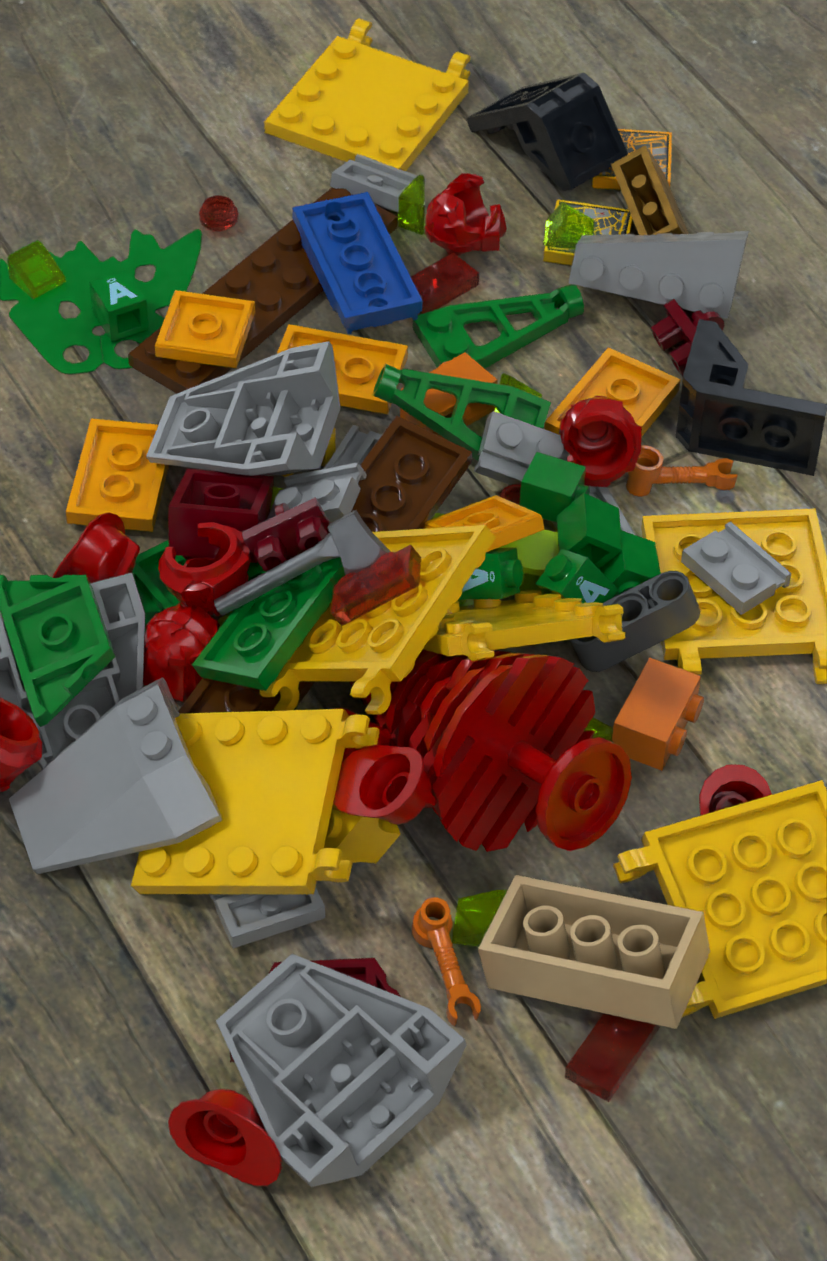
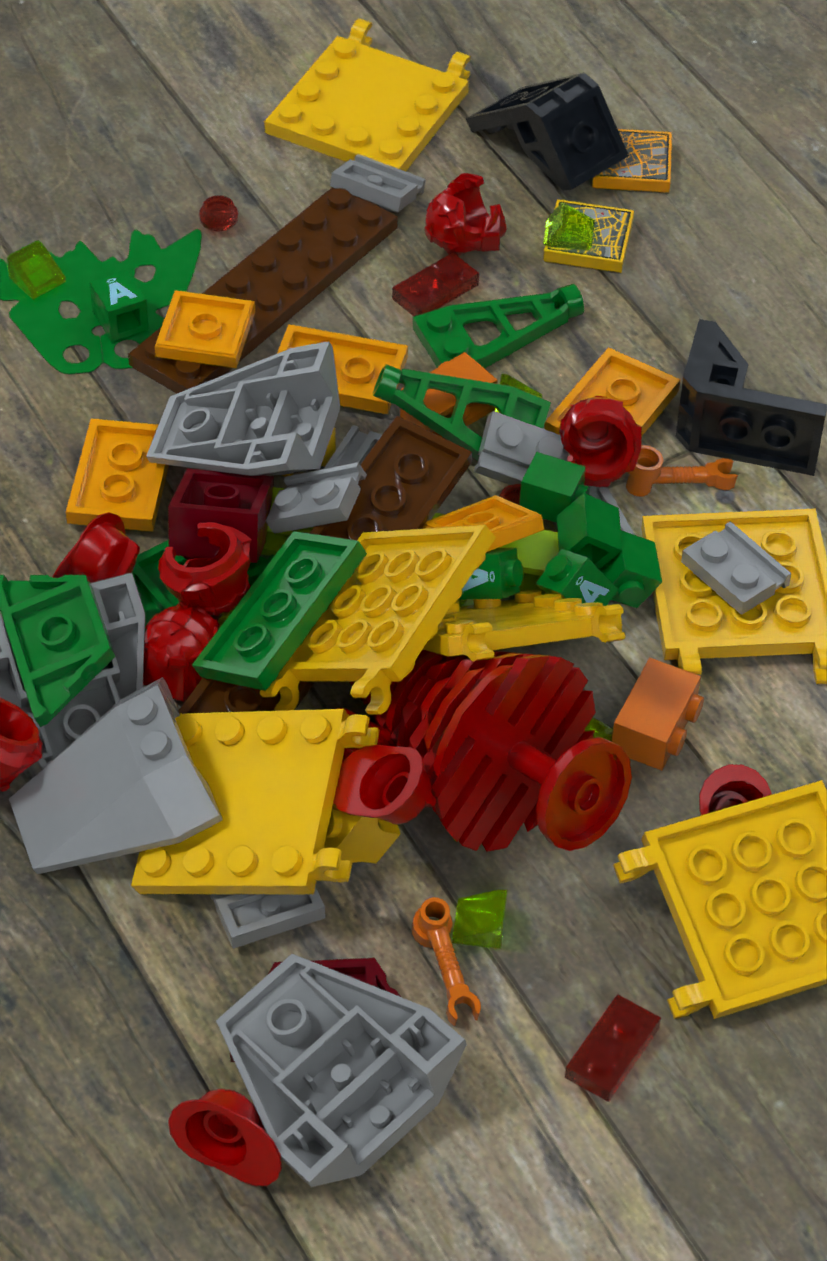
flat silver piece [214,510,394,616] -> none
dark red hips [242,497,331,572] -> none
blue piece [292,192,423,334] -> none
clear red plate [331,544,421,626] -> none
clear neon green slope [398,174,425,235] -> none
tan brick [478,875,710,1029] -> none
light grey wedge [568,231,749,319] -> none
dark grey beam [570,571,701,672] -> none
pearl gold brick [611,145,689,235] -> none
dark red hips [650,299,724,377] -> none

